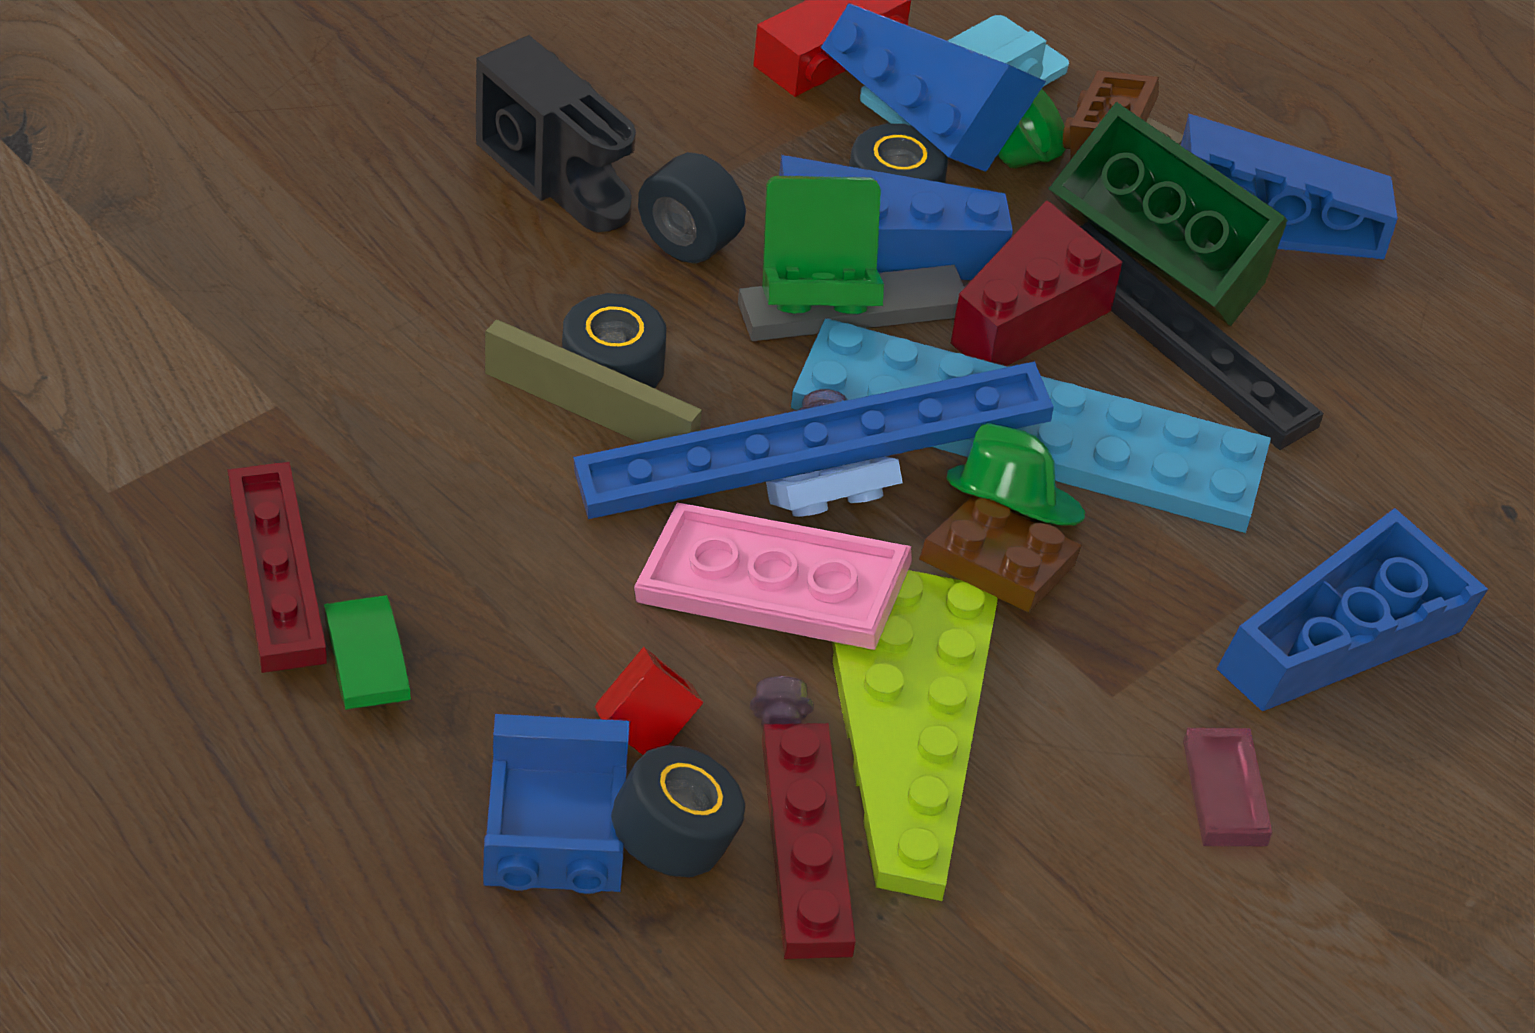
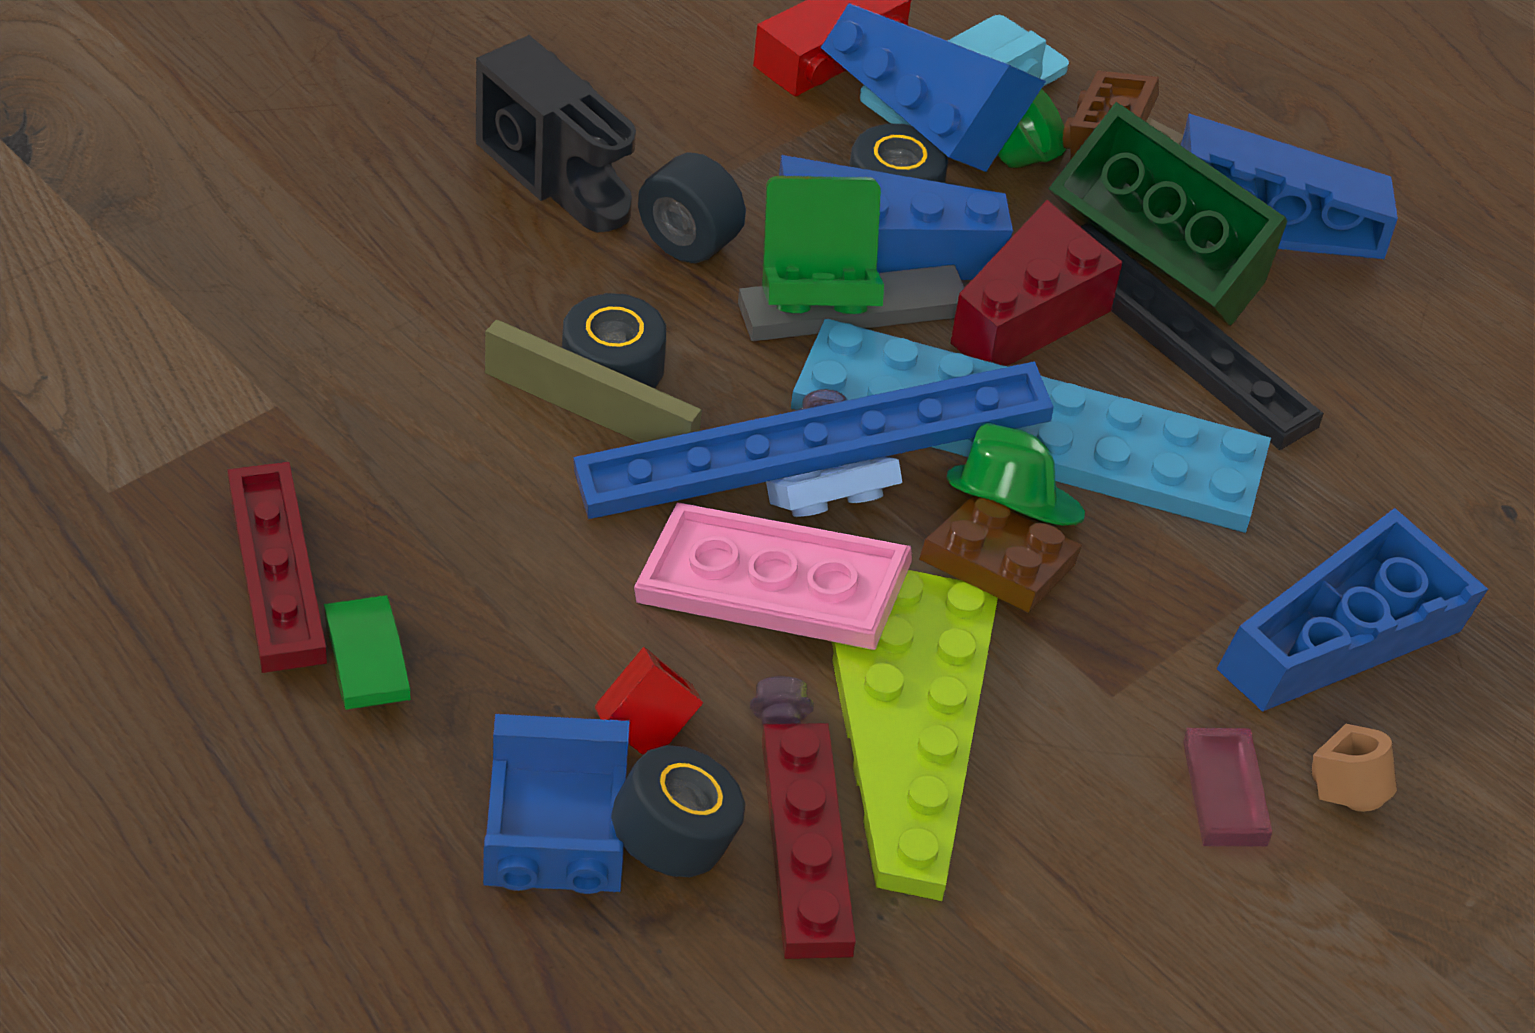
none -> medium nougat plate [1312,724,1397,811]

